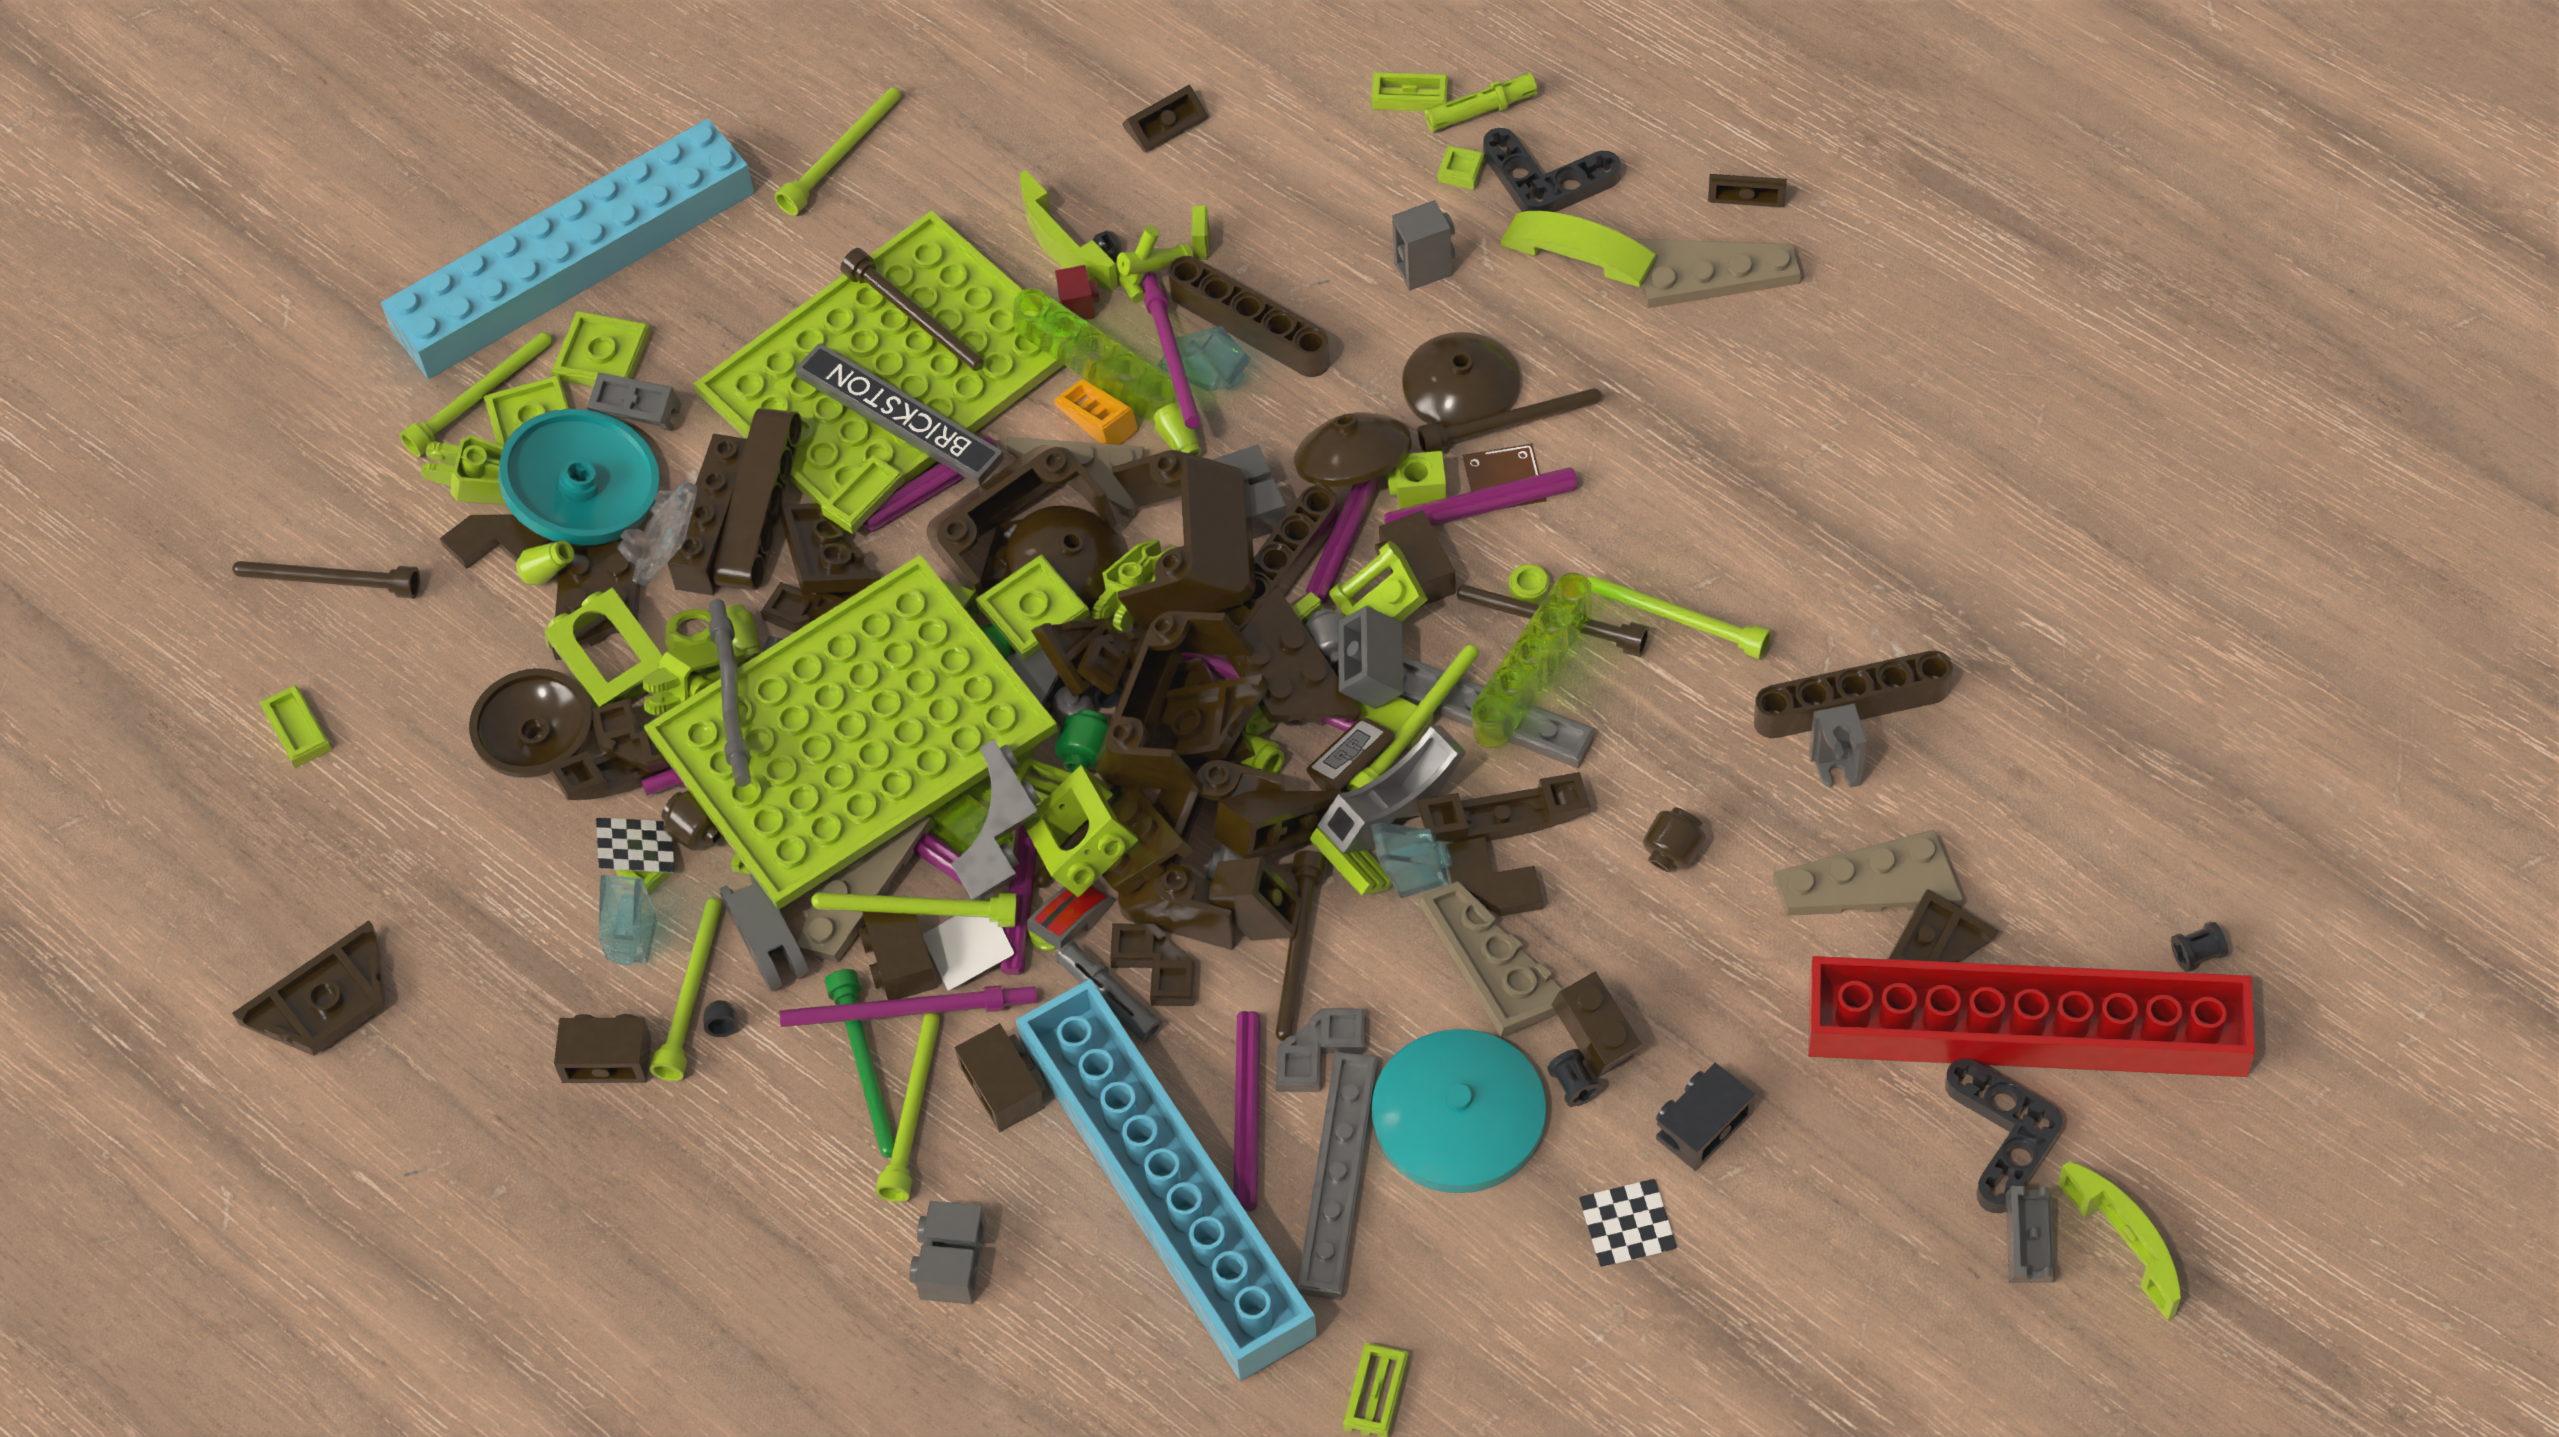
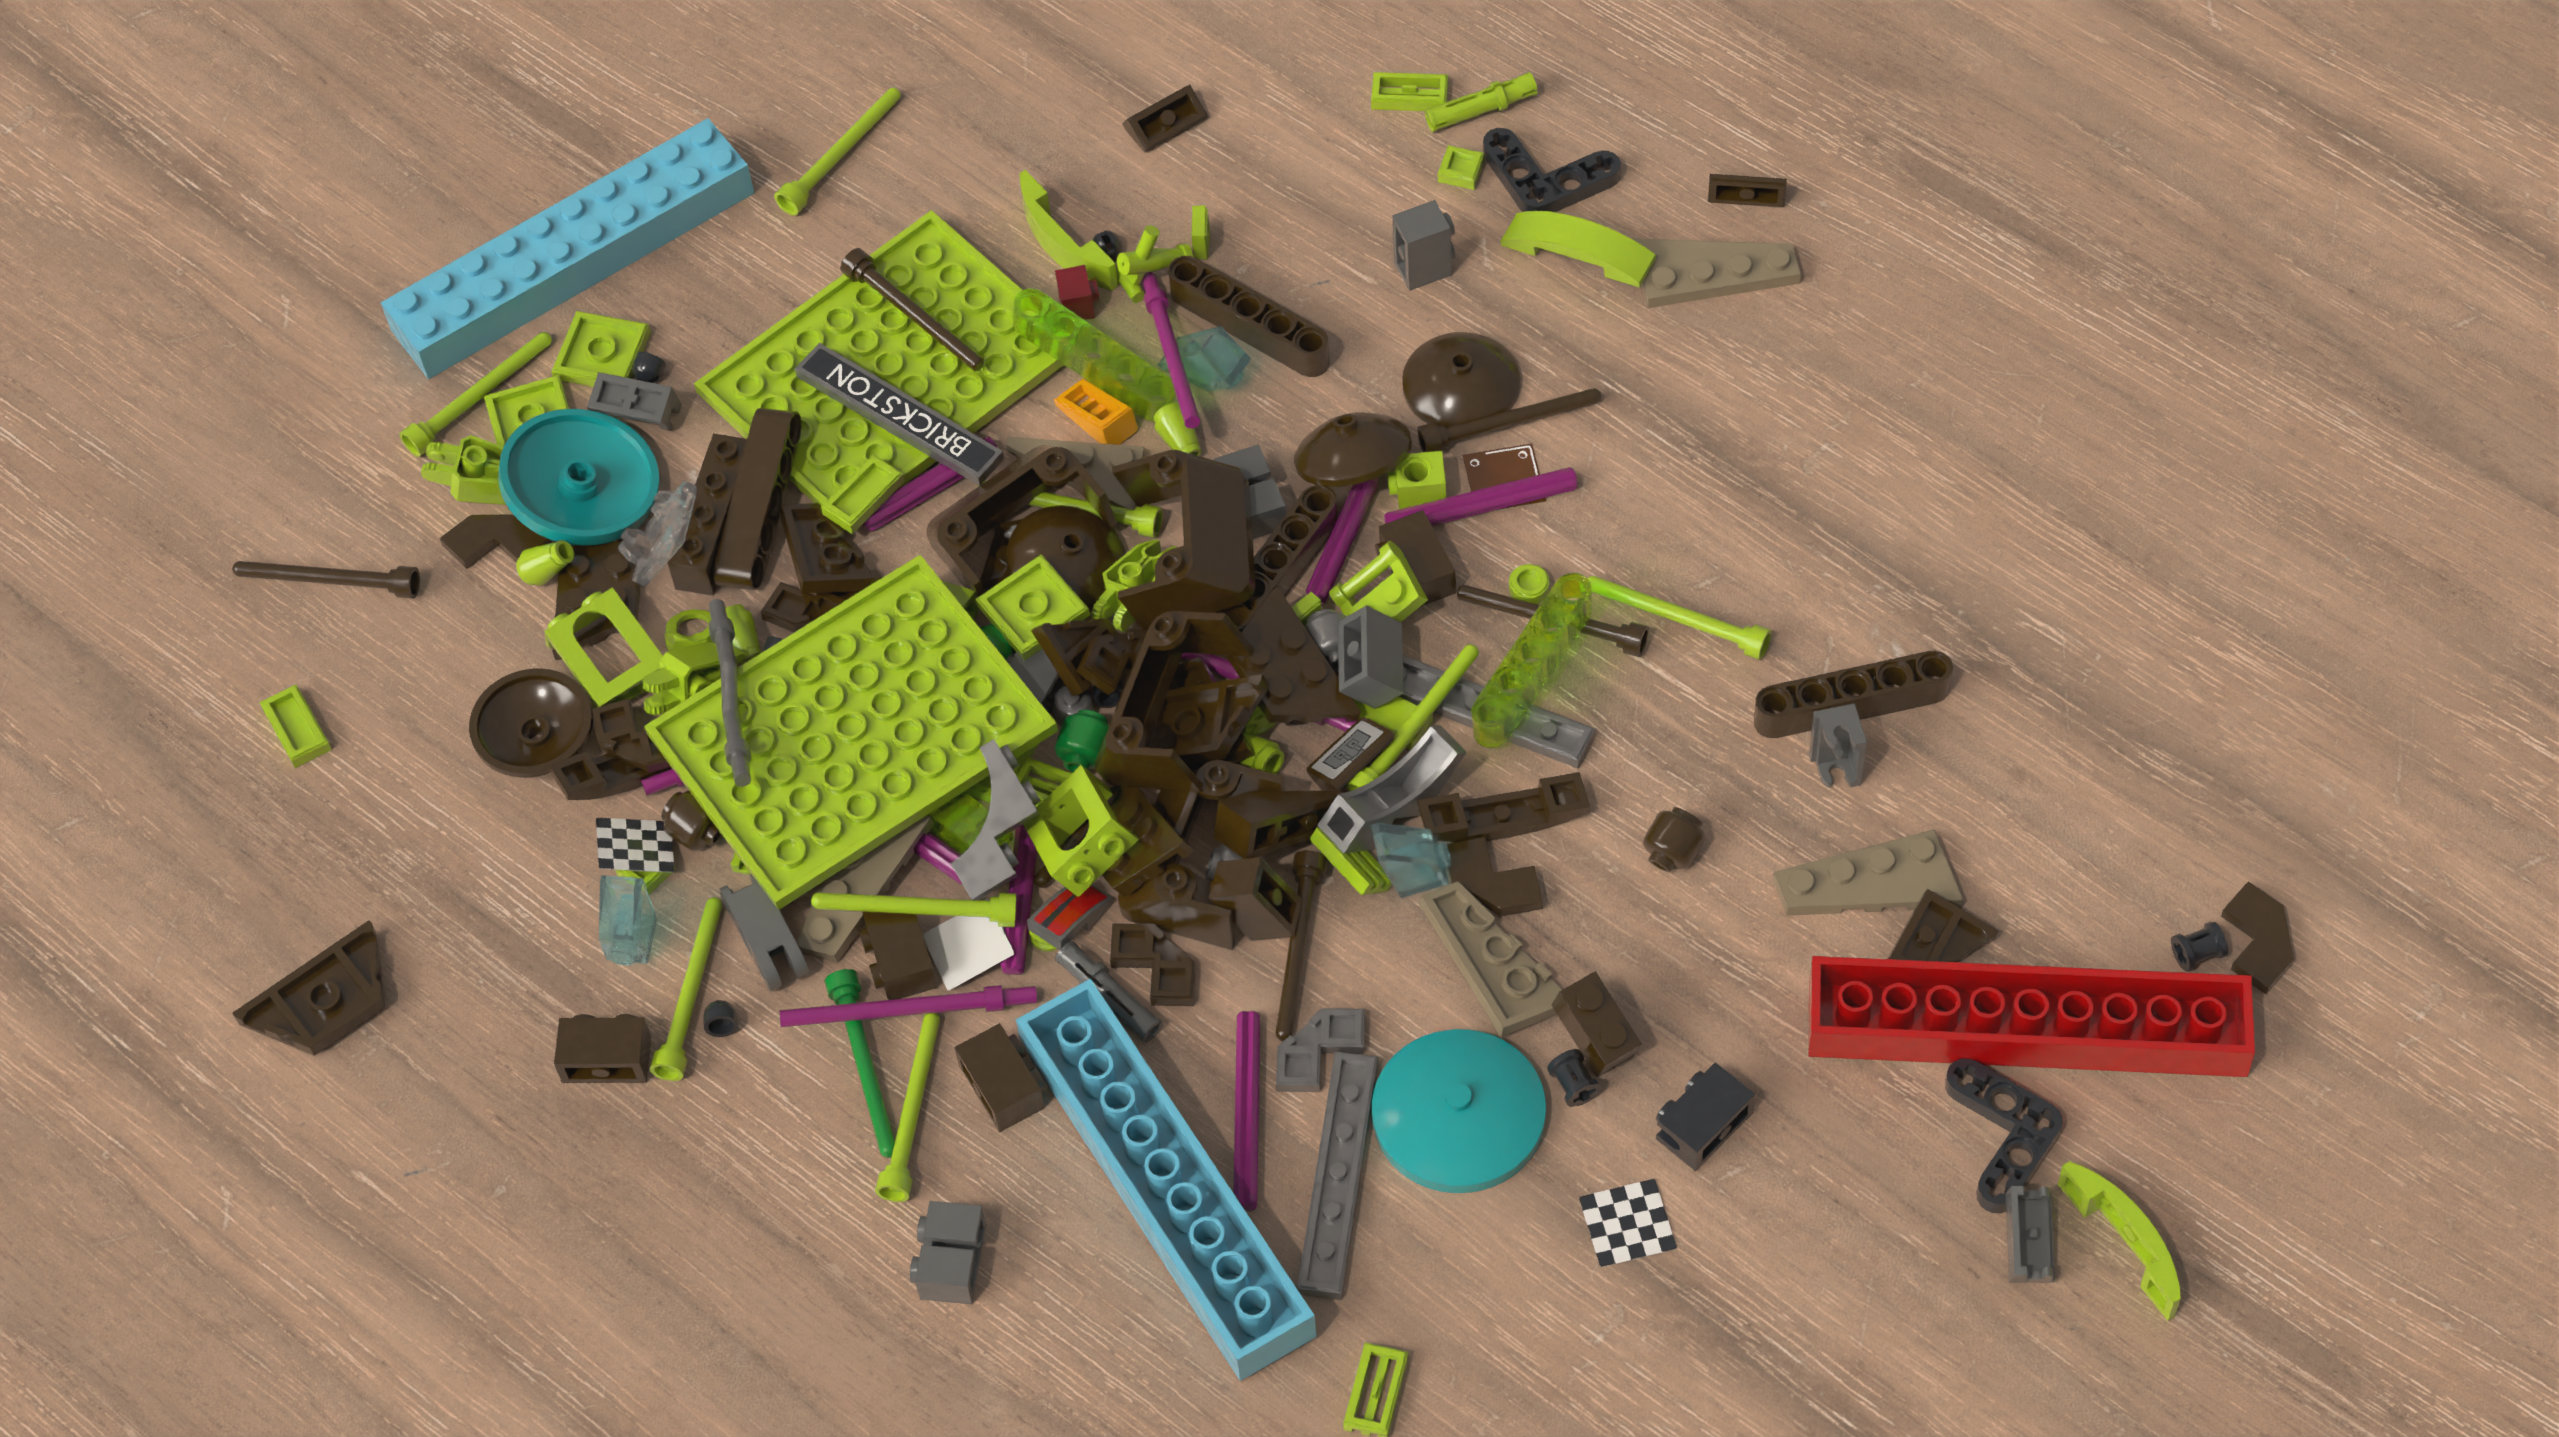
none -> black hinge [632,352,666,383]
none -> lime piece [978,480,1163,538]
none -> dark brown tile [2221,881,2294,994]

